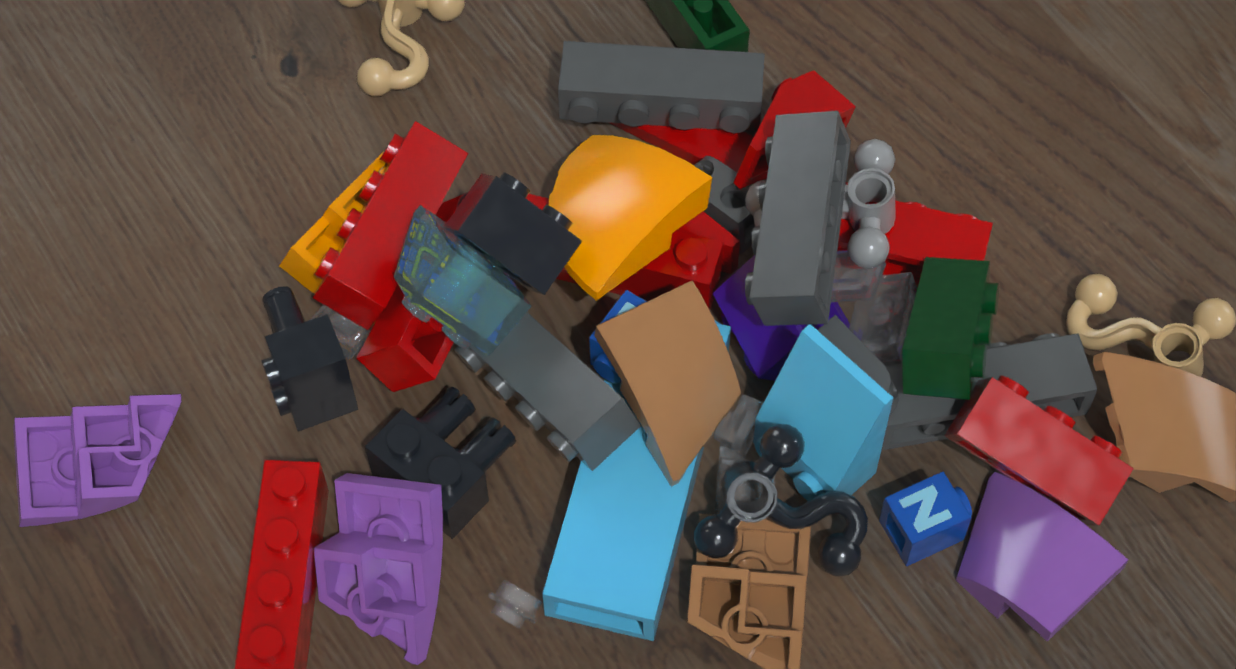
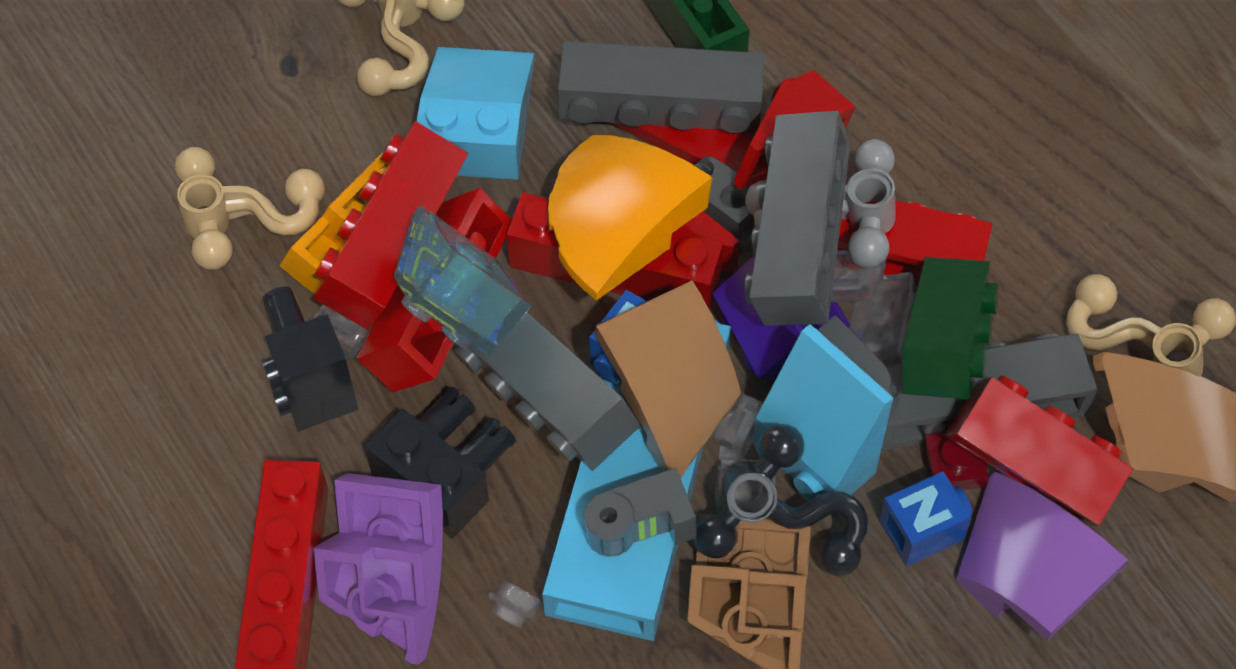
medium lavender slope [13,394,181,527] -> none
black brick [444,172,582,295] -> none
none -> tan piece [175,147,325,270]
none -> medium azure slope [417,47,535,180]
none -> dark grey leg [583,468,696,557]
none -> dark red plate [923,432,989,490]

